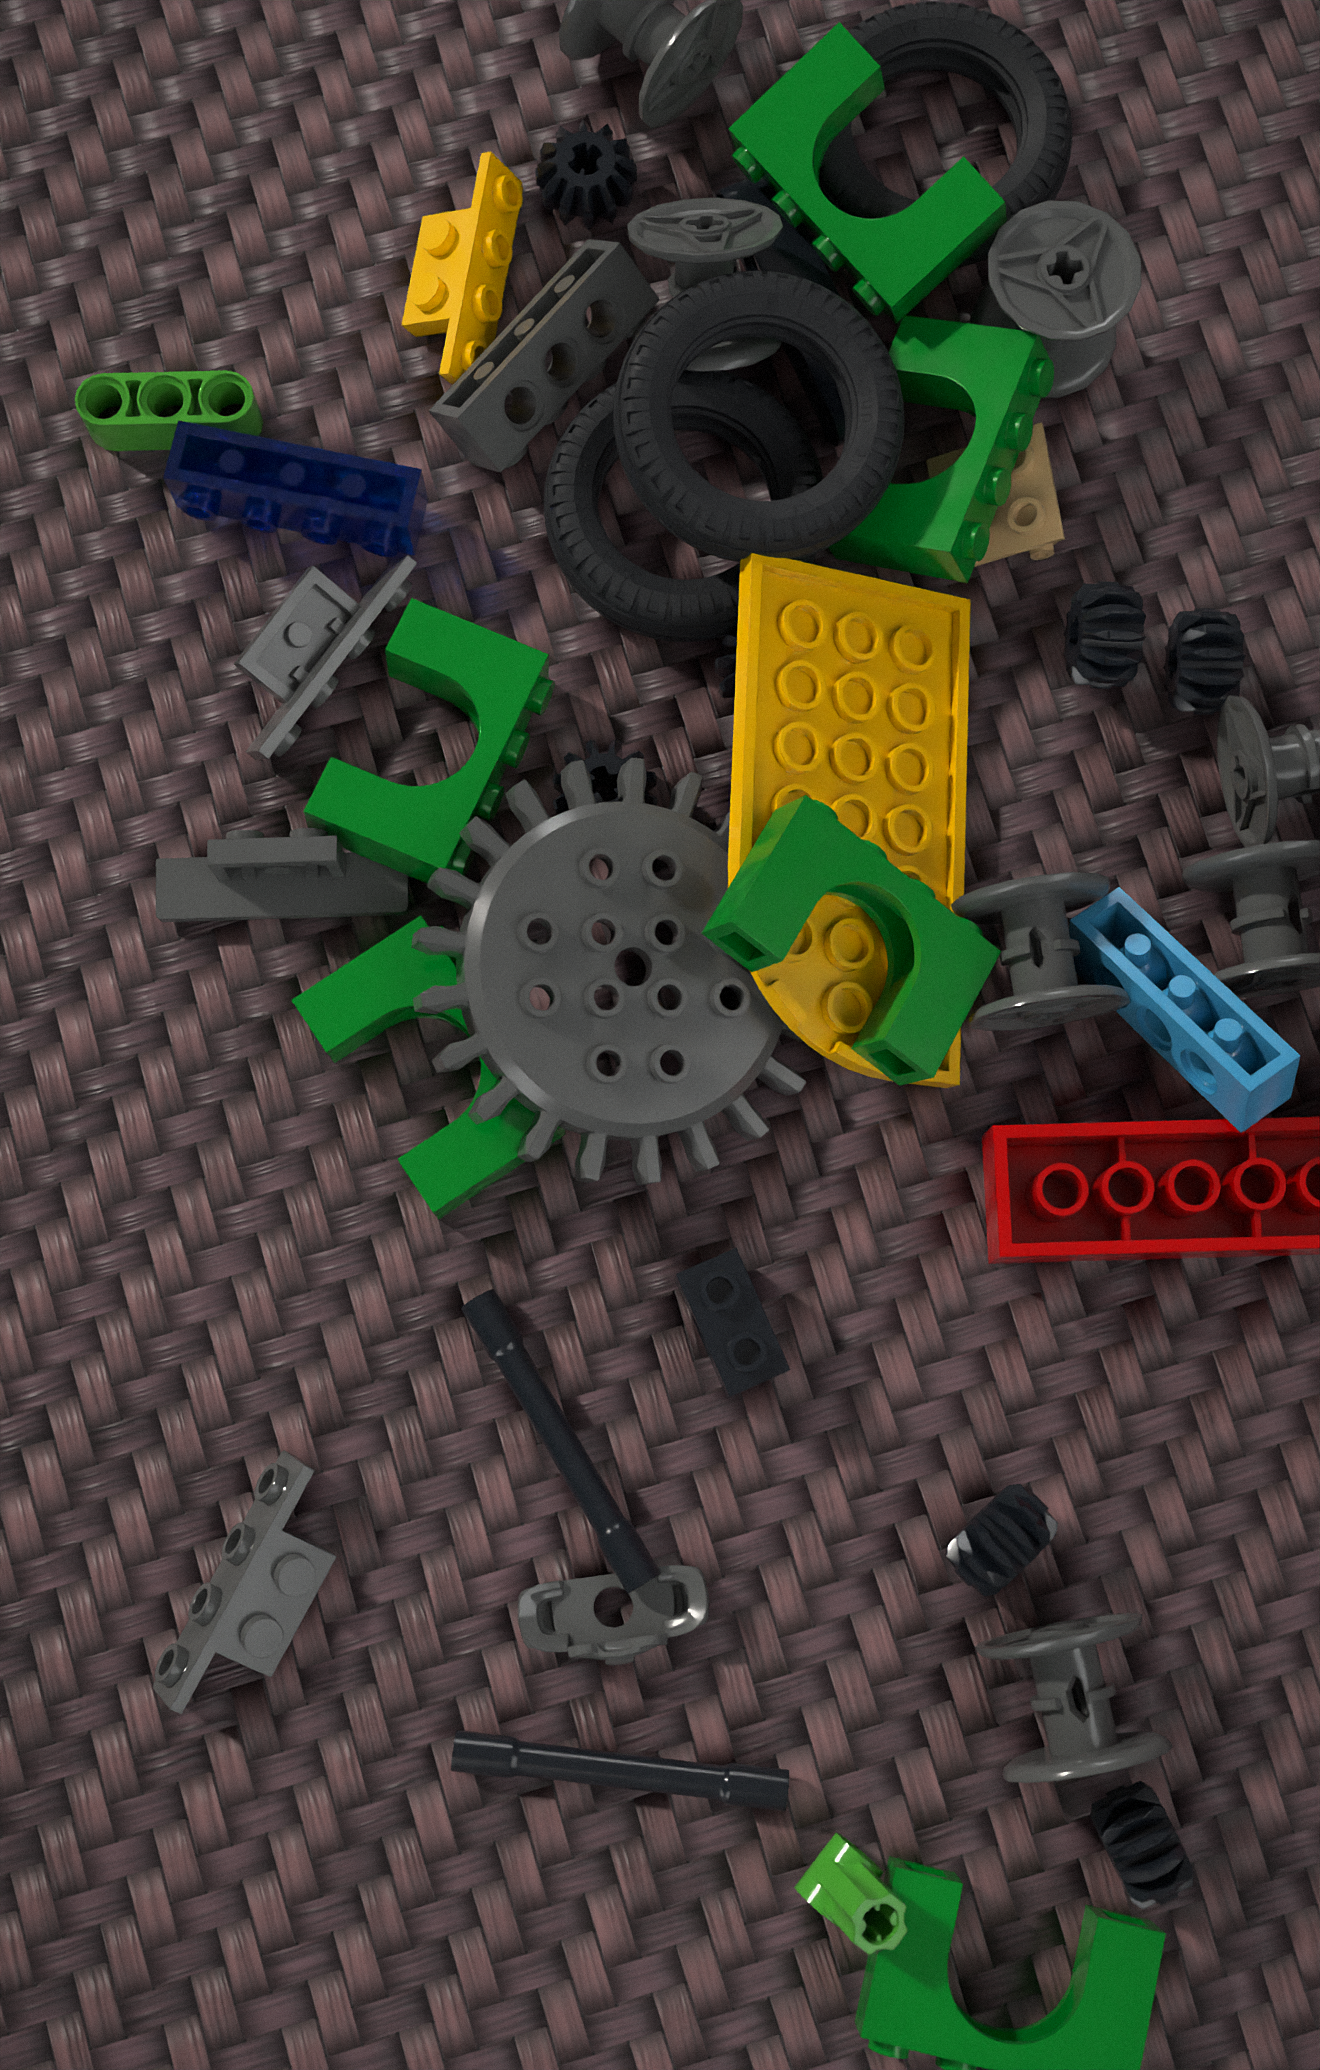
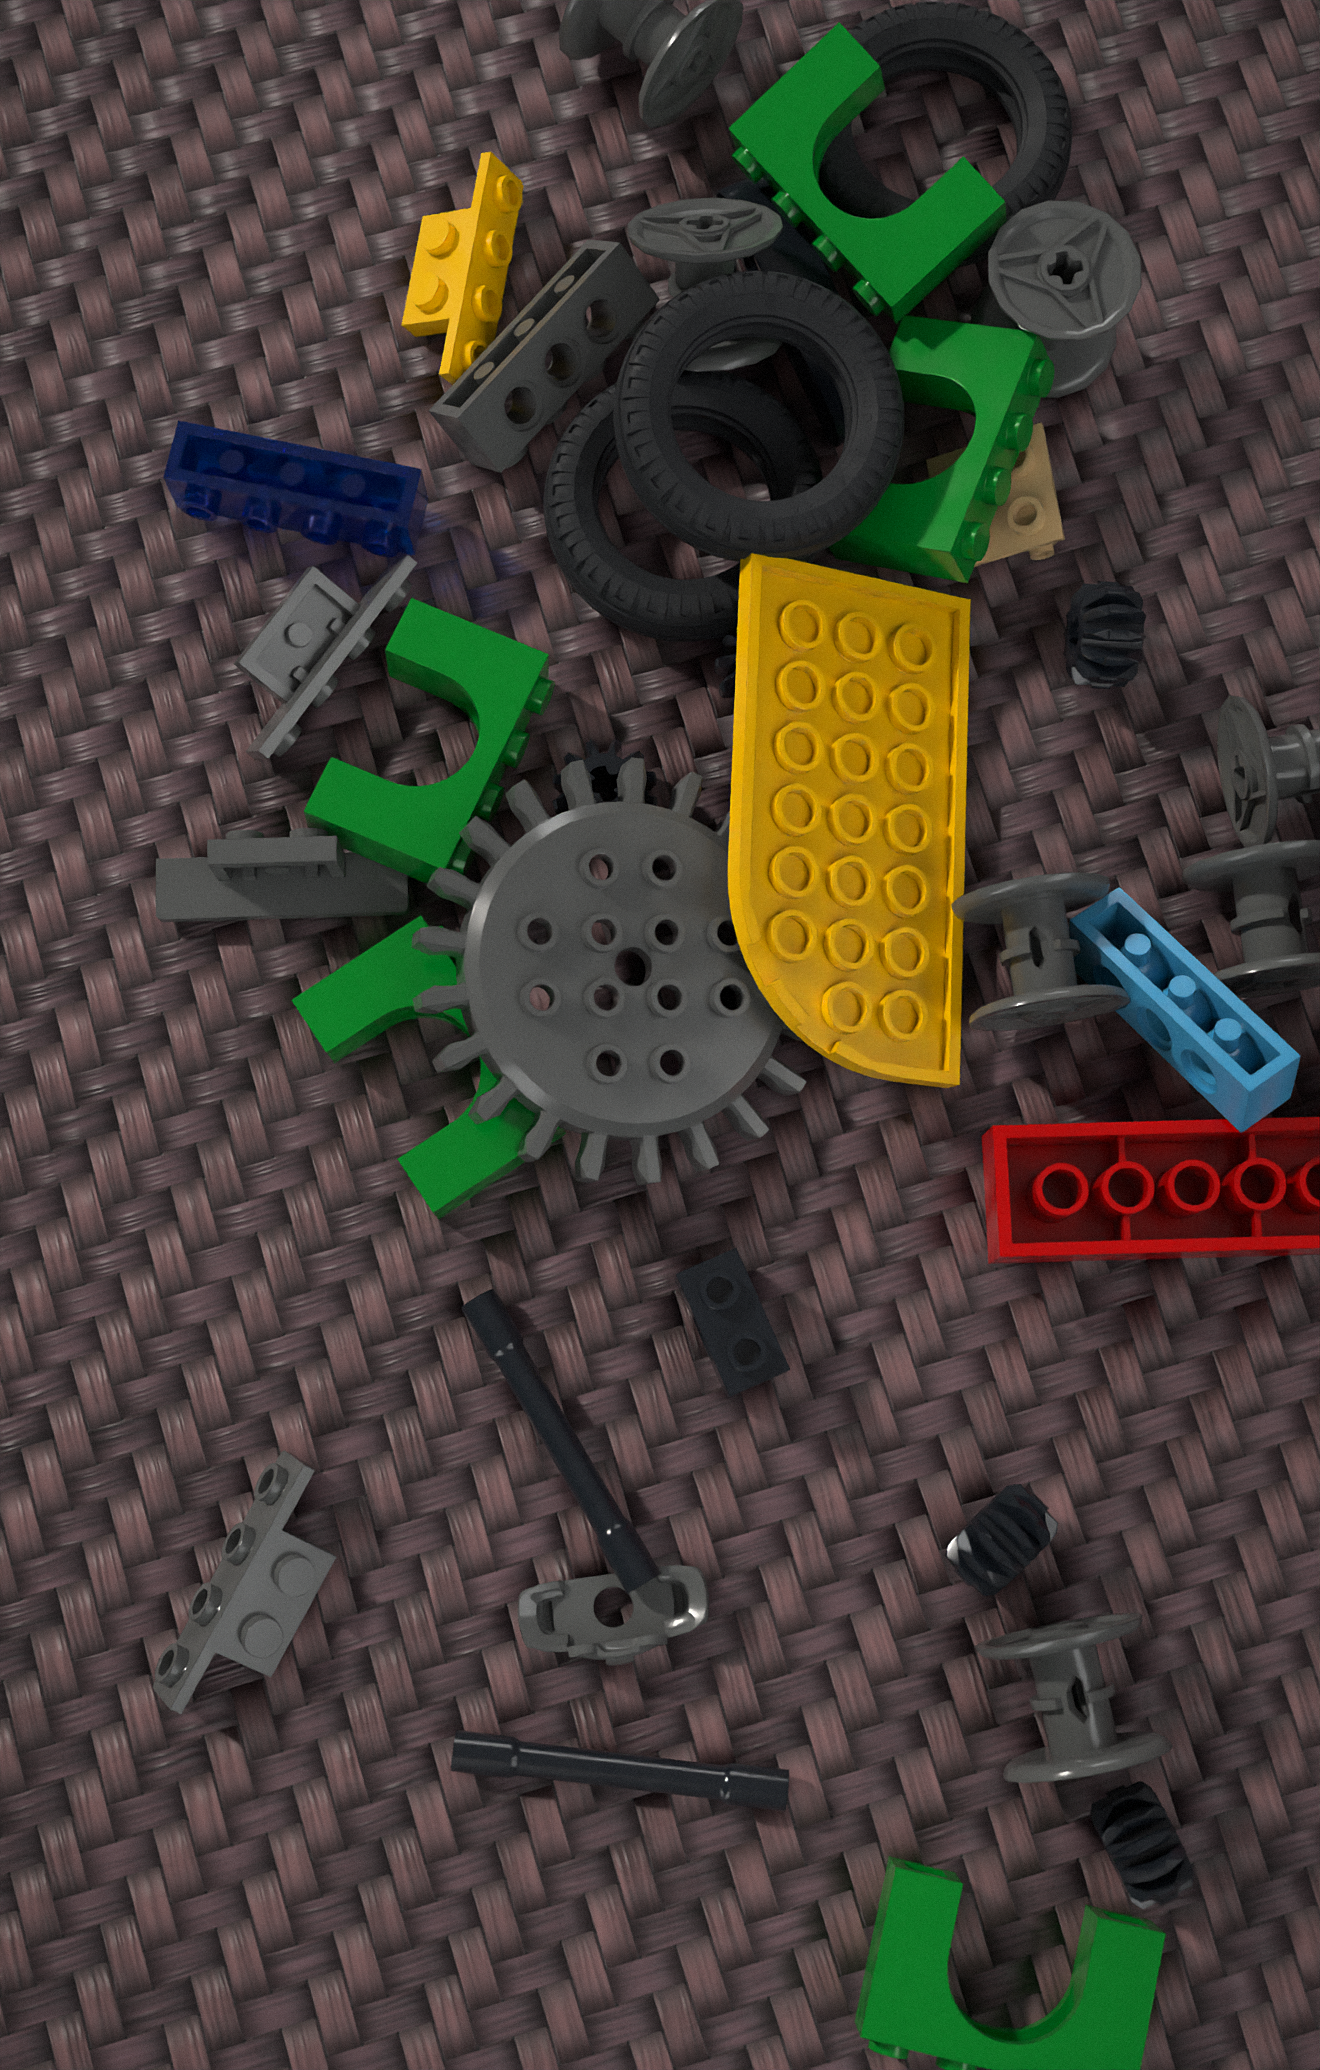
bright green beam [75,370,263,451] -> none
black gear [535,118,637,231] -> none
green arch [701,795,1001,1086] -> none
bright green piece [794,1832,908,1955] -> none
black gear [1163,608,1246,715] -> none

